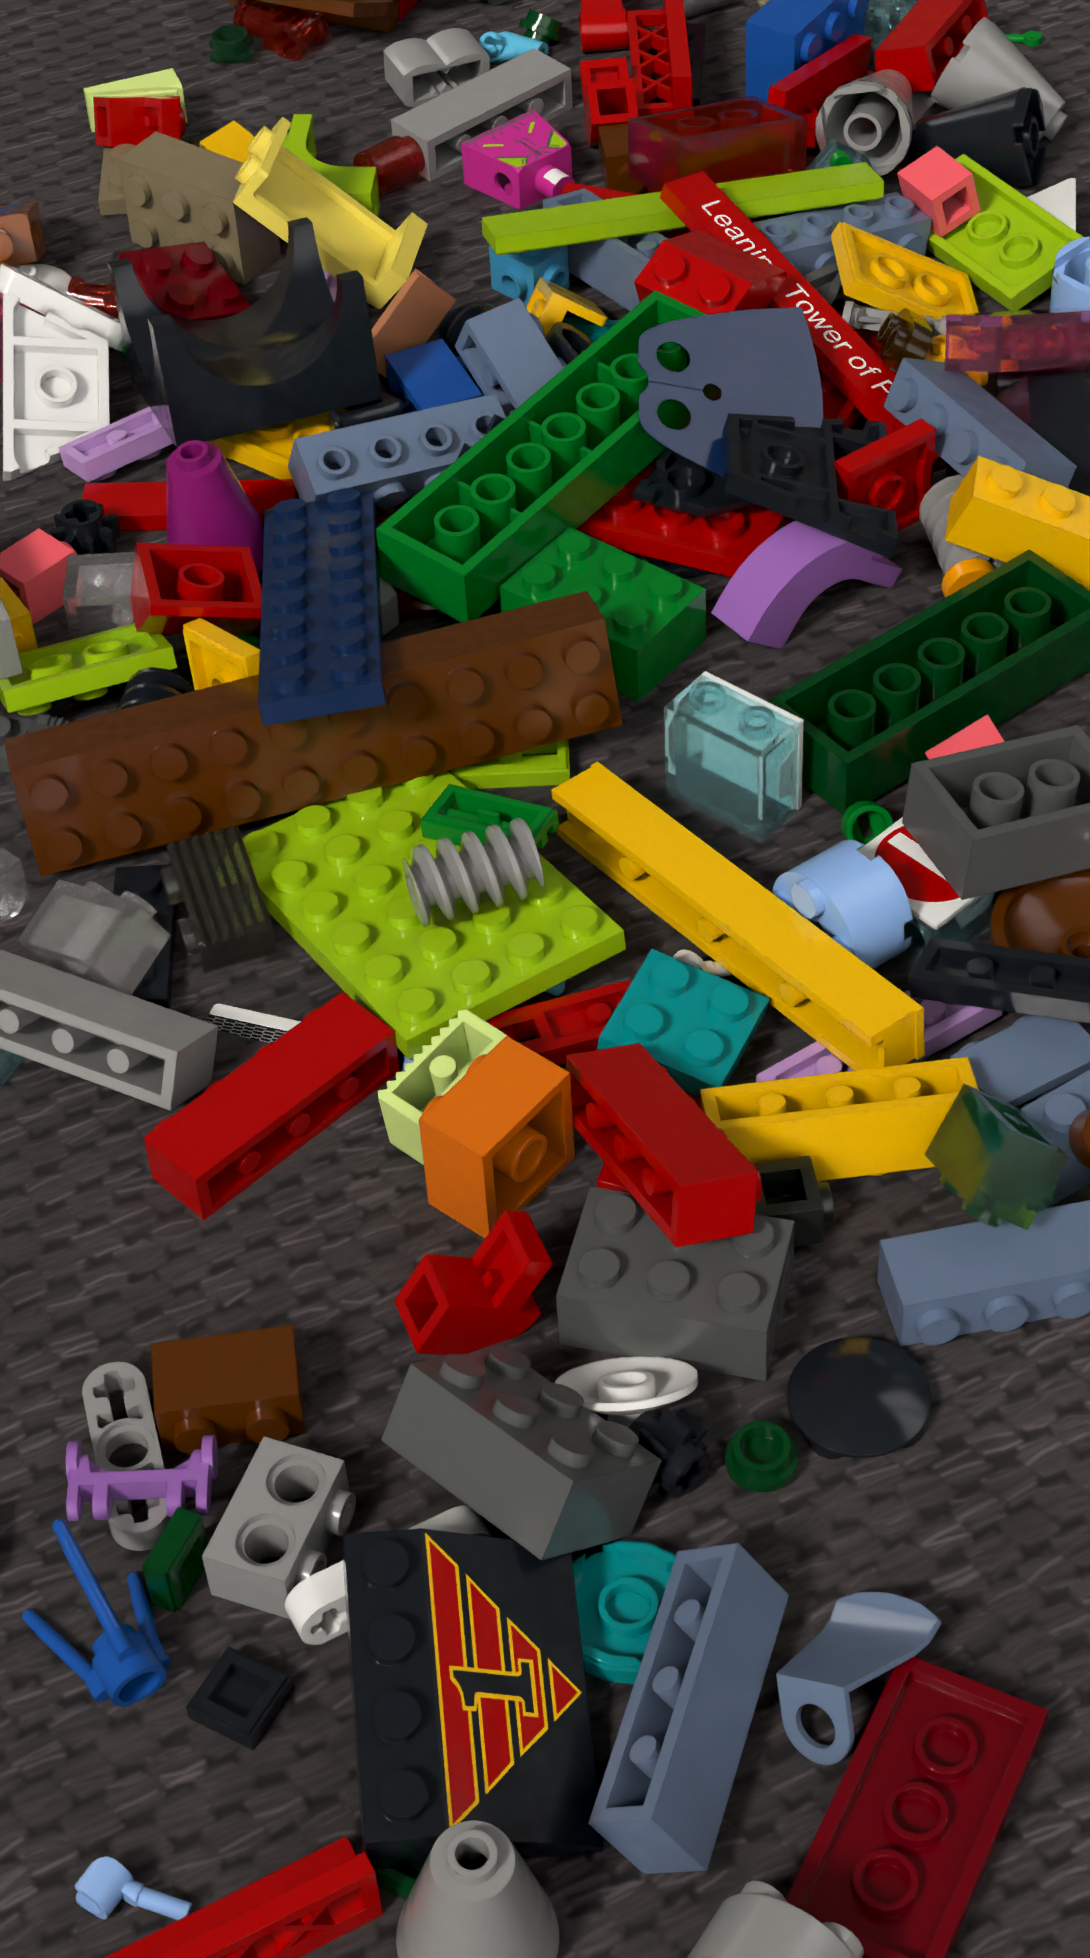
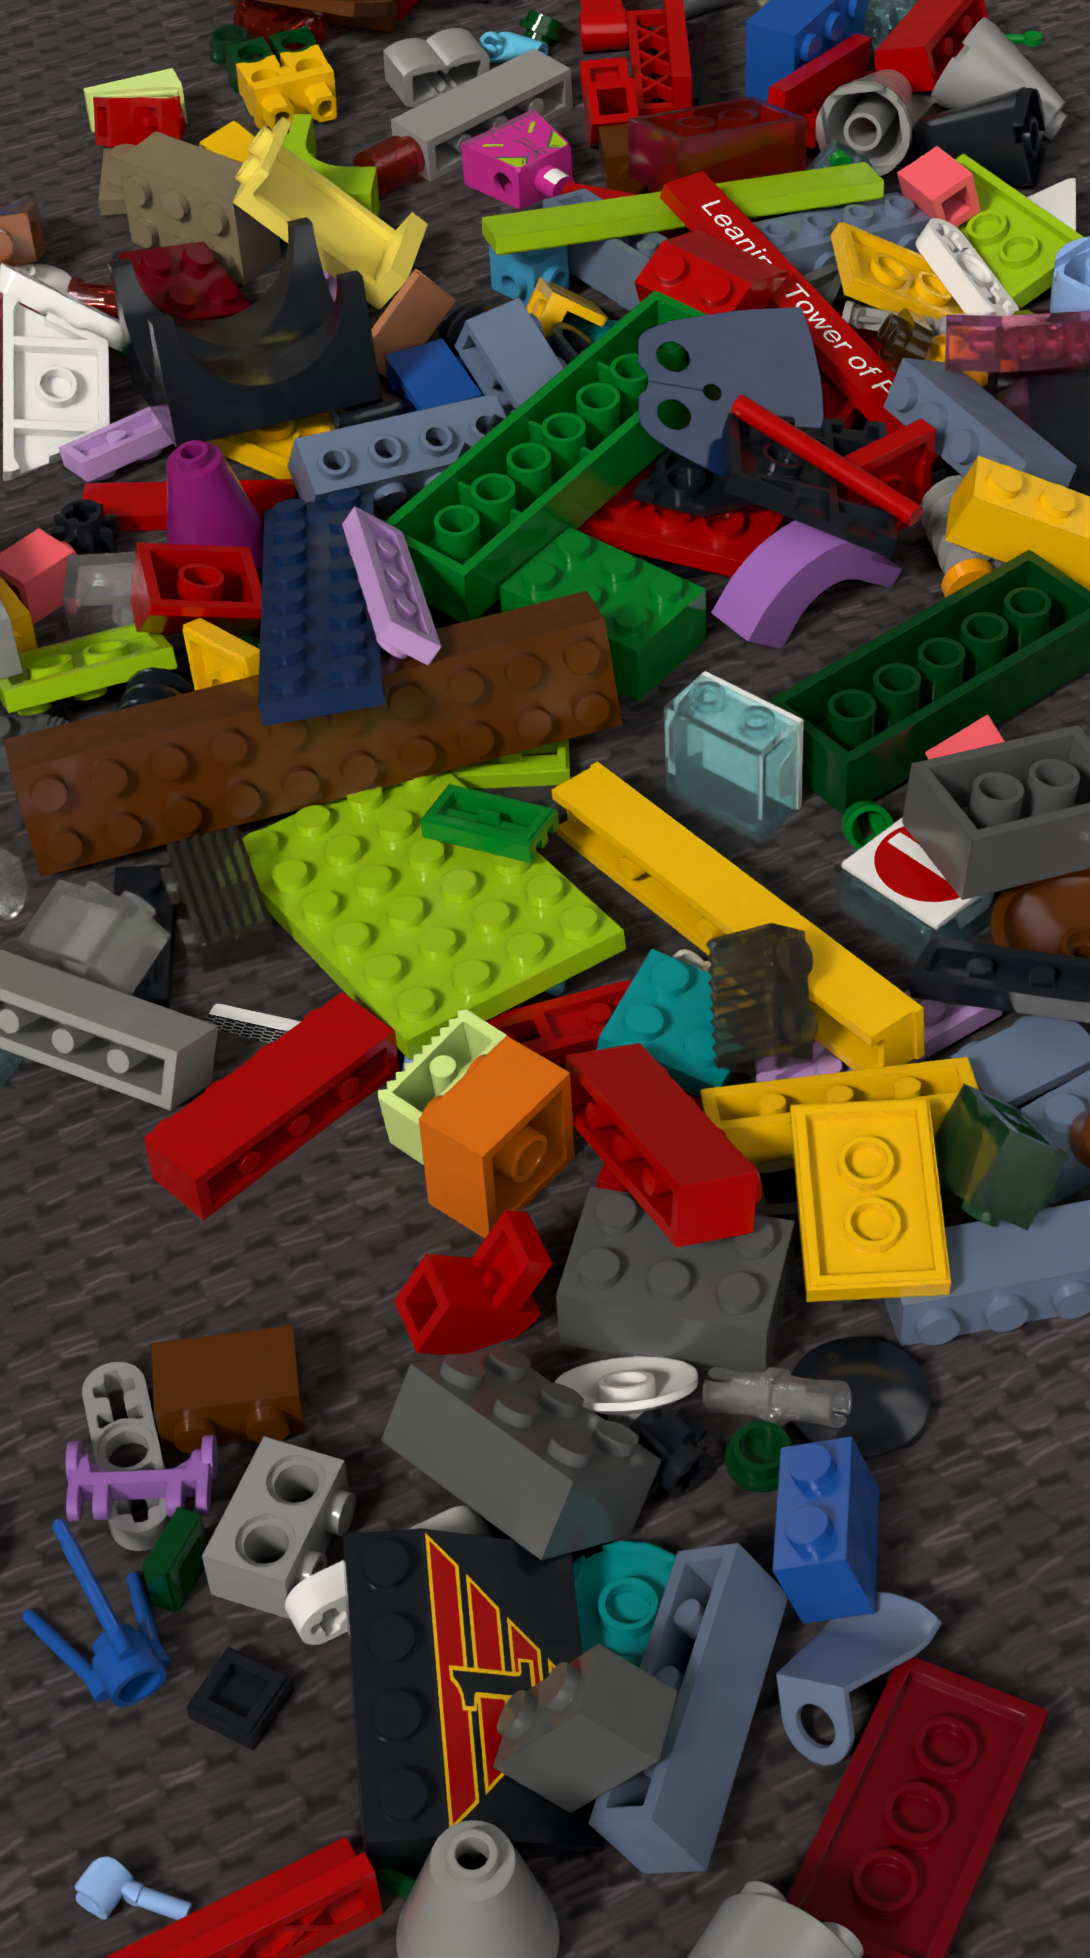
light grey piece [403,817,545,927] -> none
light blue brick [772,840,913,969] -> none
none -> yellow hips [224,26,338,131]
none -> lavender plate [342,506,441,665]
none -> dark grey brick [493,1644,678,1813]
none -> clear pin [702,1367,852,1428]
none -> clear smoke brick [706,923,818,1075]
none -> red bar [731,394,923,526]
none -> blue brick [773,1436,880,1624]
none -> yellow tile [790,1098,951,1302]
none -> white beam [915,218,1019,337]

